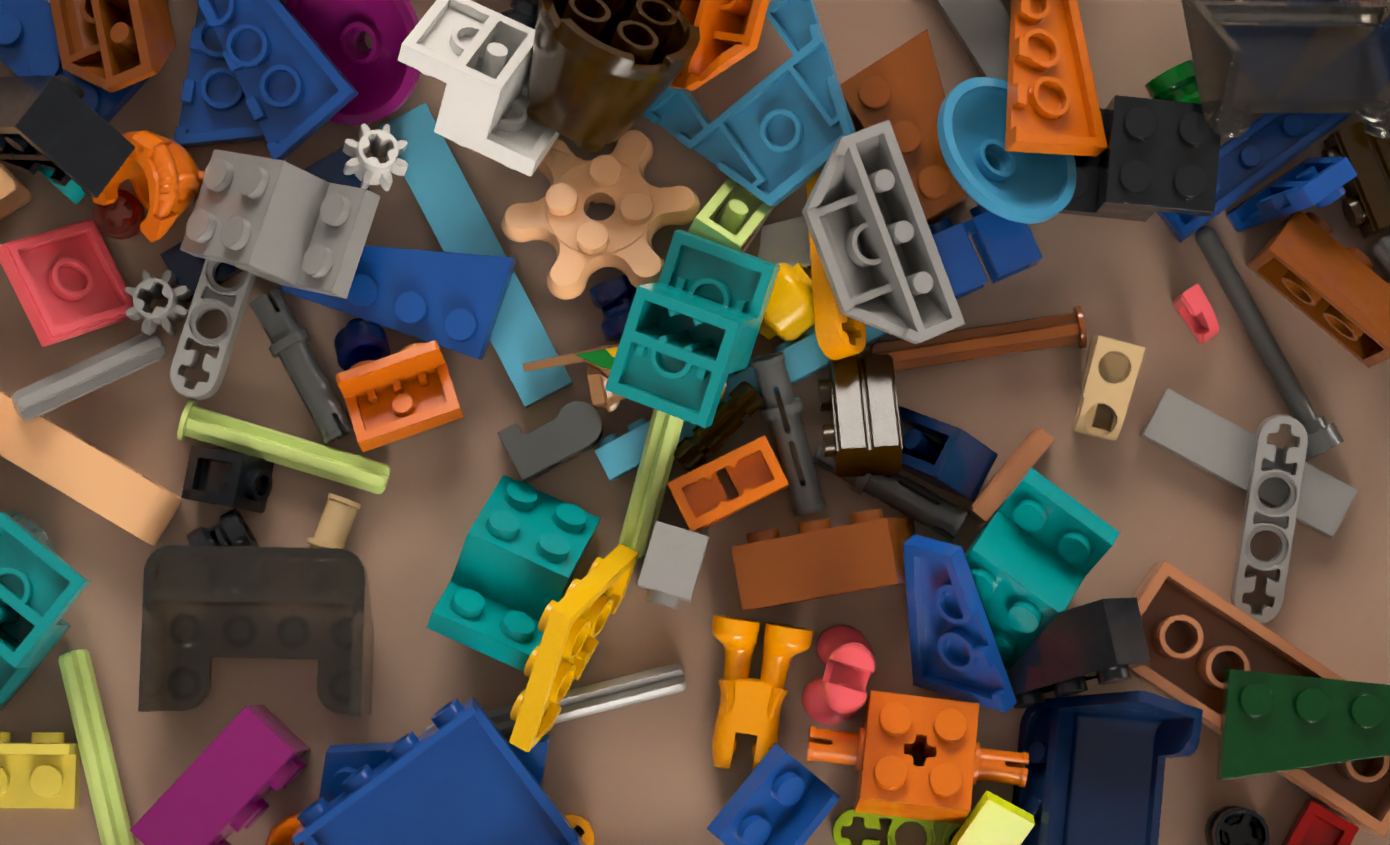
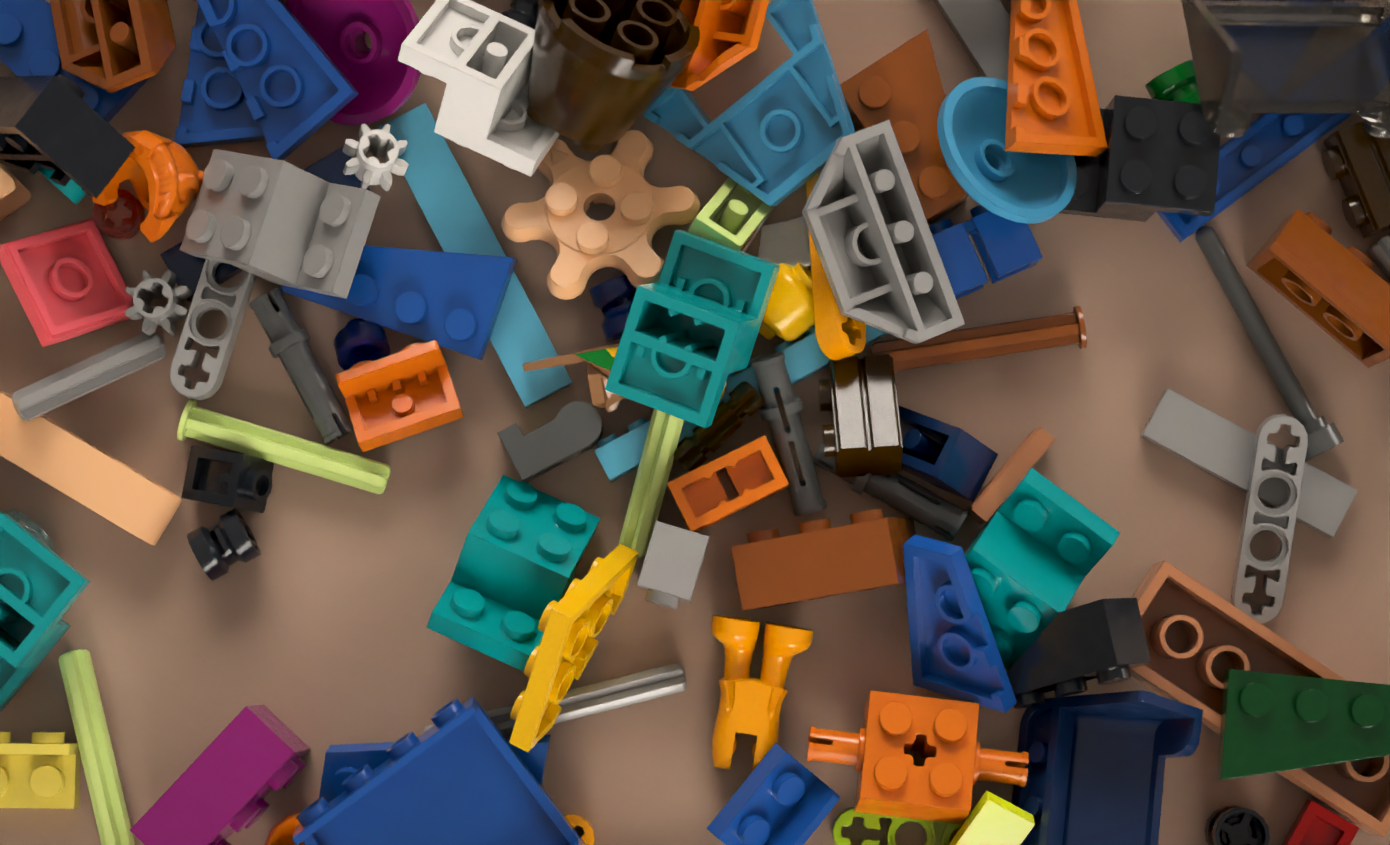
clear smoke windscreen [138,545,374,716] -> none
tan pin [306,493,361,565] -> none
coral piece [802,625,876,725] -> none
tan leg [1072,335,1146,442] -> none
coral tile [1173,283,1219,344] -> none
blue wing [1226,157,1358,232] -> none

